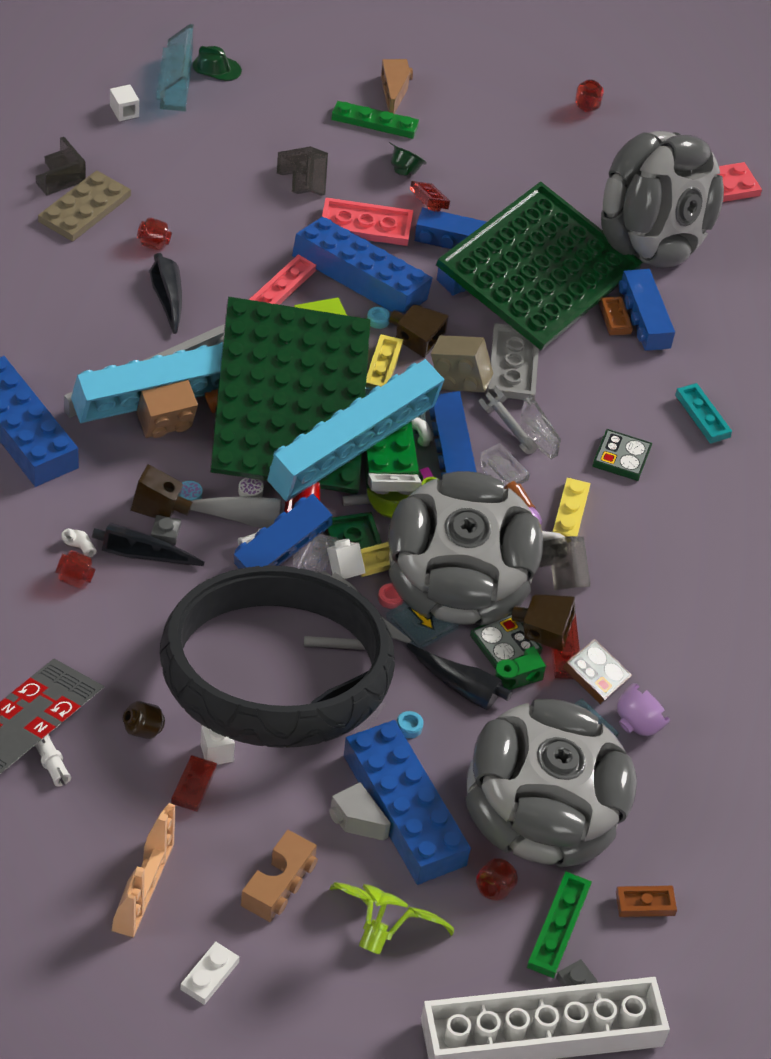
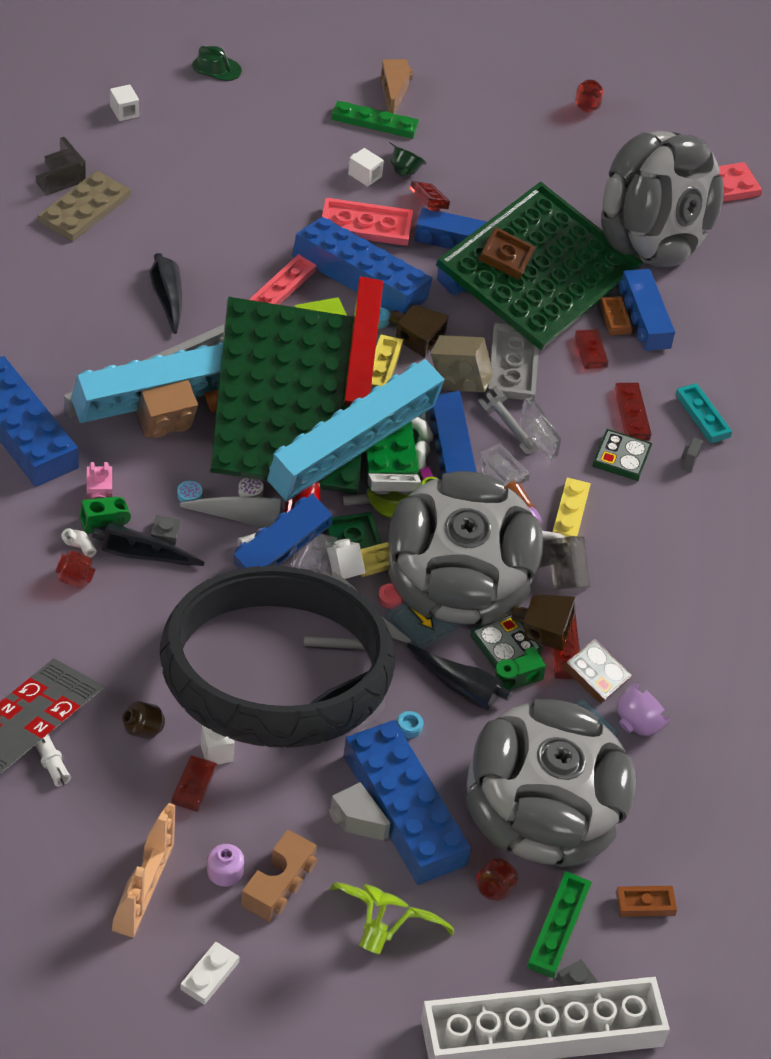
dark brown torso [130,464,193,518] -> none
clear red head [137,217,172,250] -> none
clear light blue slope [156,24,194,111] -> none
clear smoke panel [277,146,328,196] -> none
none -> green leg [79,497,131,534]
none -> bright pink brick [87,462,112,500]
none -> lavender head [207,844,244,887]
none -> red tile [344,276,383,406]
none -> white brick [348,148,384,187]
none -> white arm [415,441,430,472]
none -> reddish brown tile [478,227,535,280]
none -> clear red plate [575,329,609,369]
none -> clear red plate [614,382,651,441]
none -> dark grey plate [681,438,703,472]

